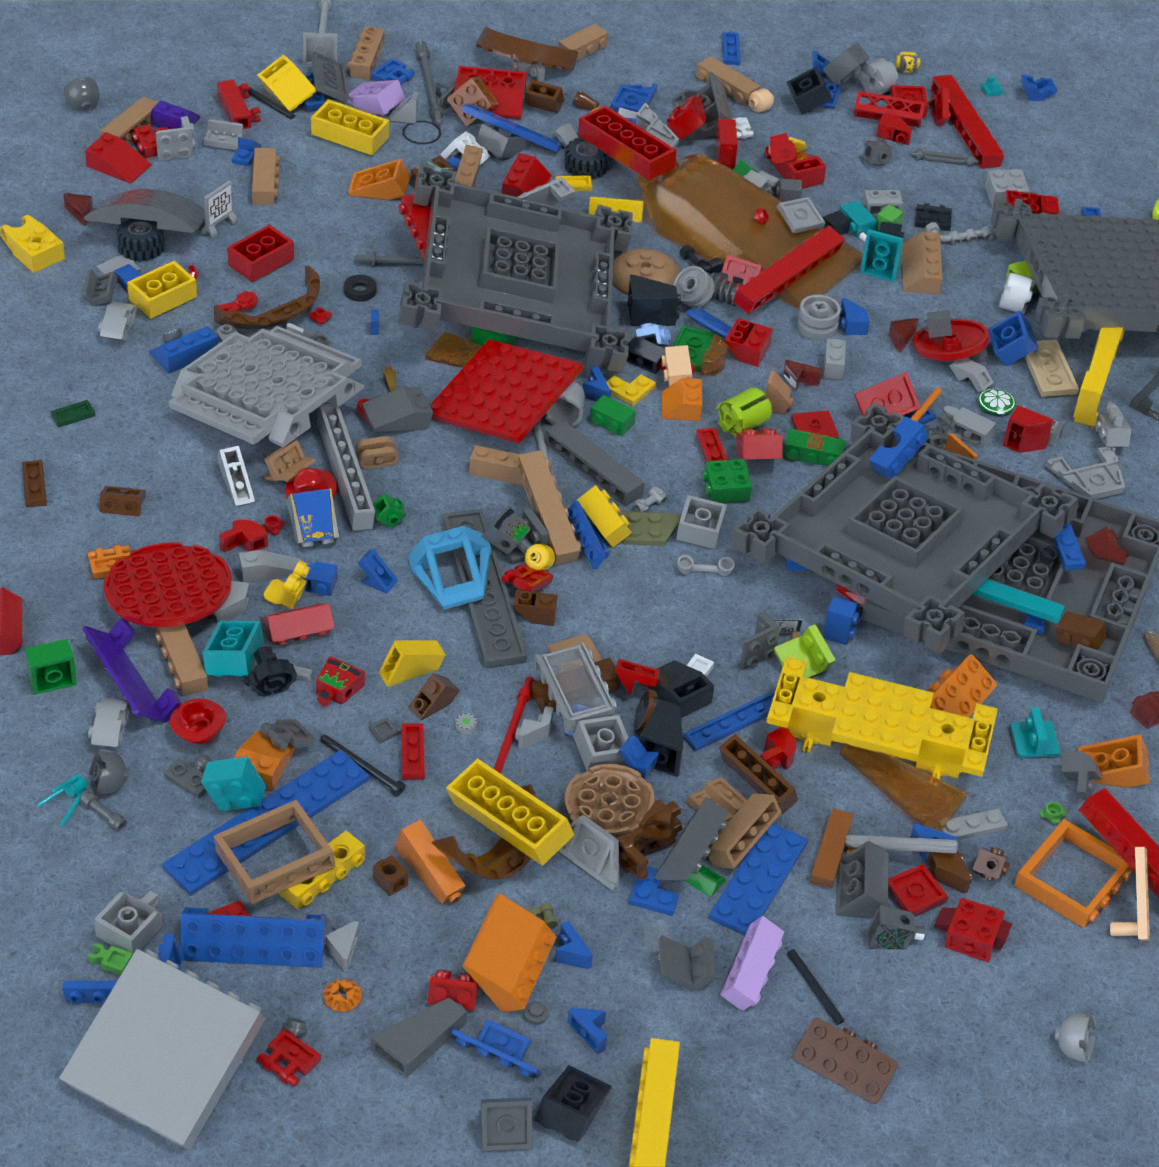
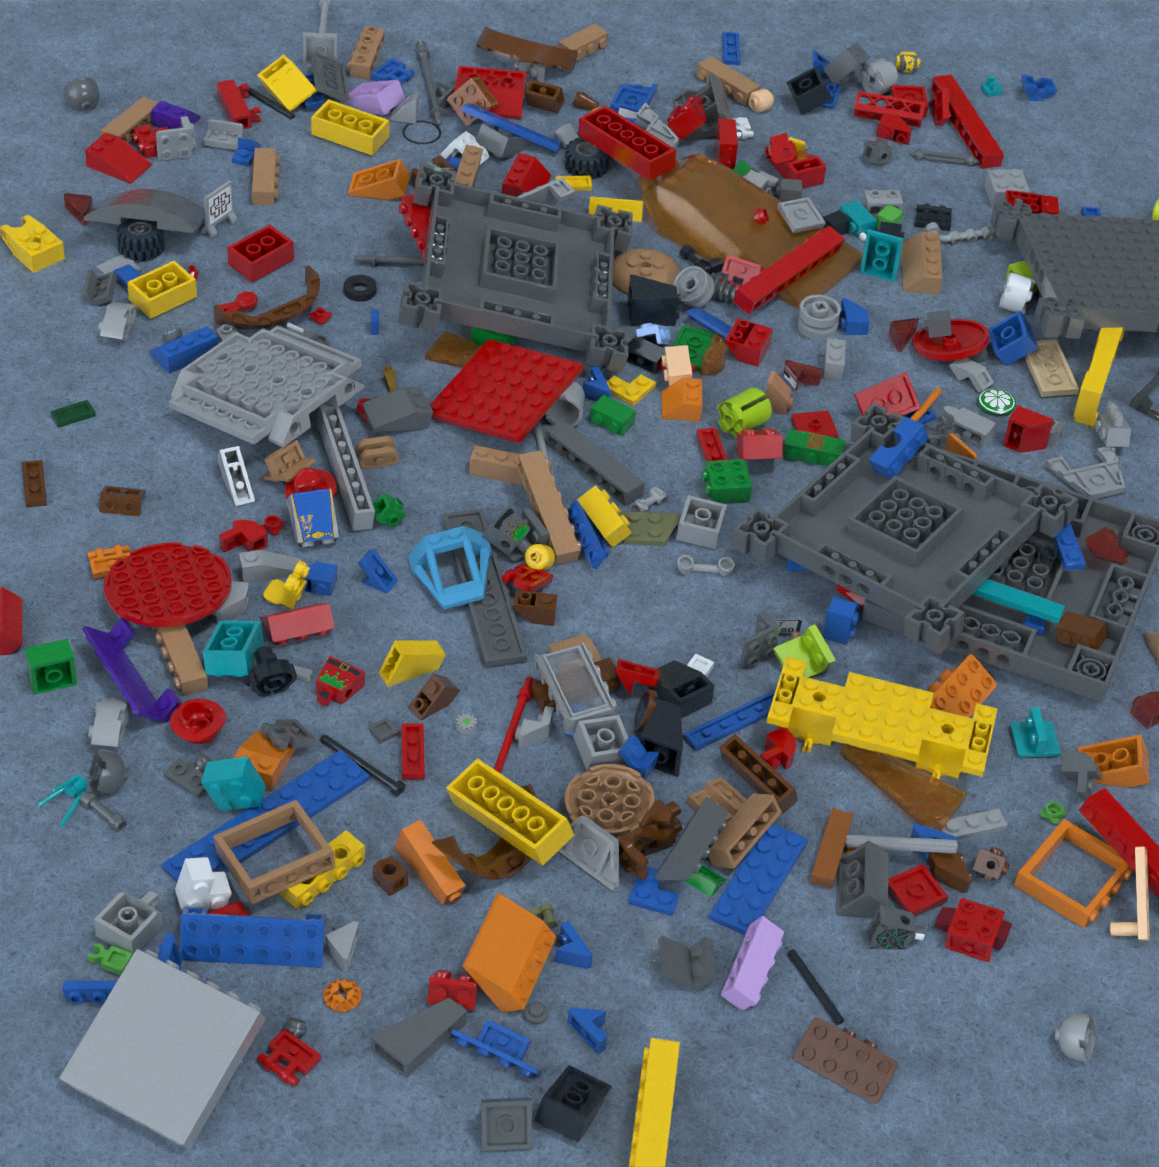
none -> white brick [175,857,231,911]

